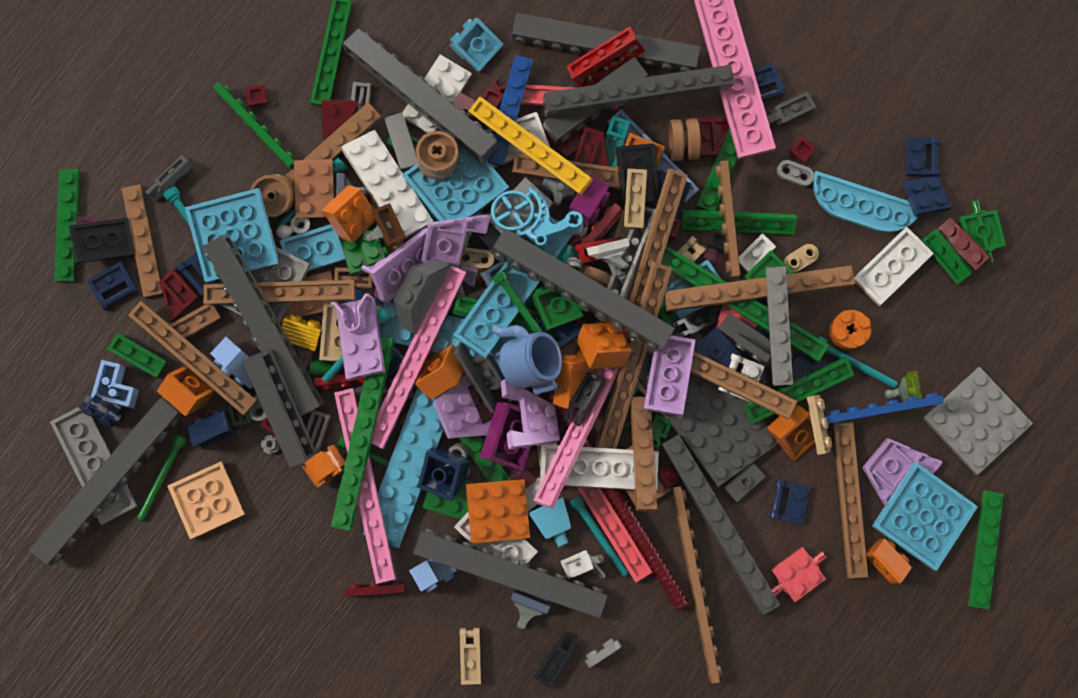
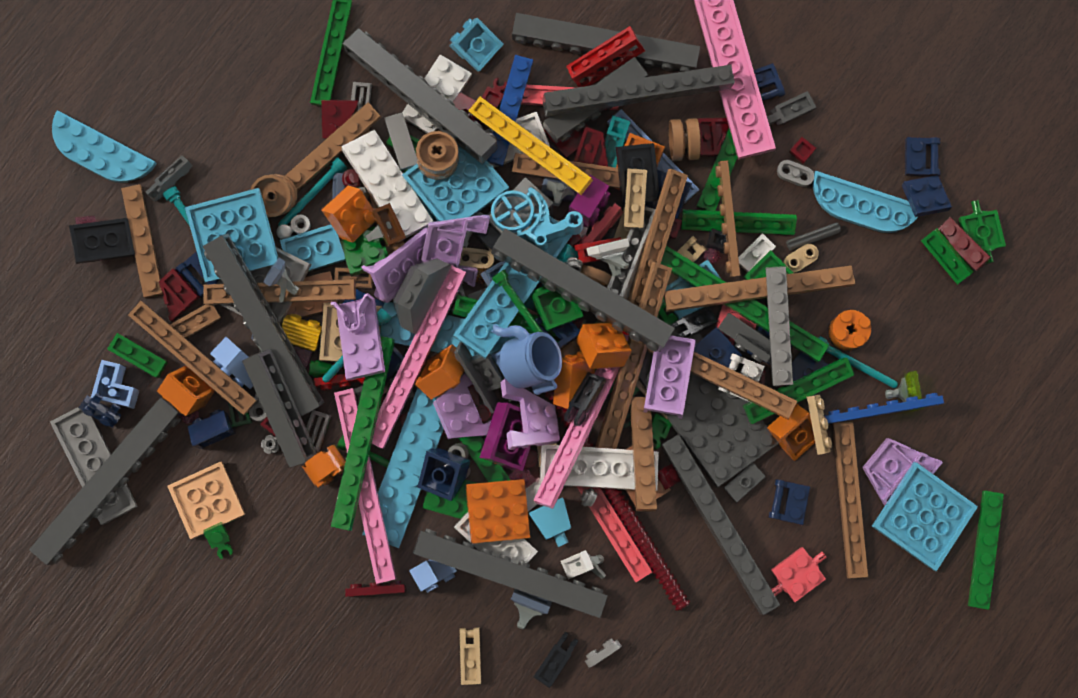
green plate [54,169,80,282] -> none
dark blue plate [87,262,139,311] -> none
green piece [137,433,189,521] -> none
green plate [213,82,296,171] -> none
dark red plate [245,85,268,108] -> none
nougat plate [294,160,334,218] -> none
teal piece [568,494,629,577] -> none
medium nougat plate [671,486,722,684] -> none
white plate [854,227,934,306] -> none
orange slope [866,538,912,584] -> none
light grey plate [923,367,1033,475] -> none
none -> medium azure plate [52,110,157,183]
none -> green plate [203,522,233,559]
none -> piece [263,257,299,303]
none -> dark red plate [342,169,361,188]
none -> light grey plate [580,488,597,507]
none -> dark grey axle [786,223,841,251]

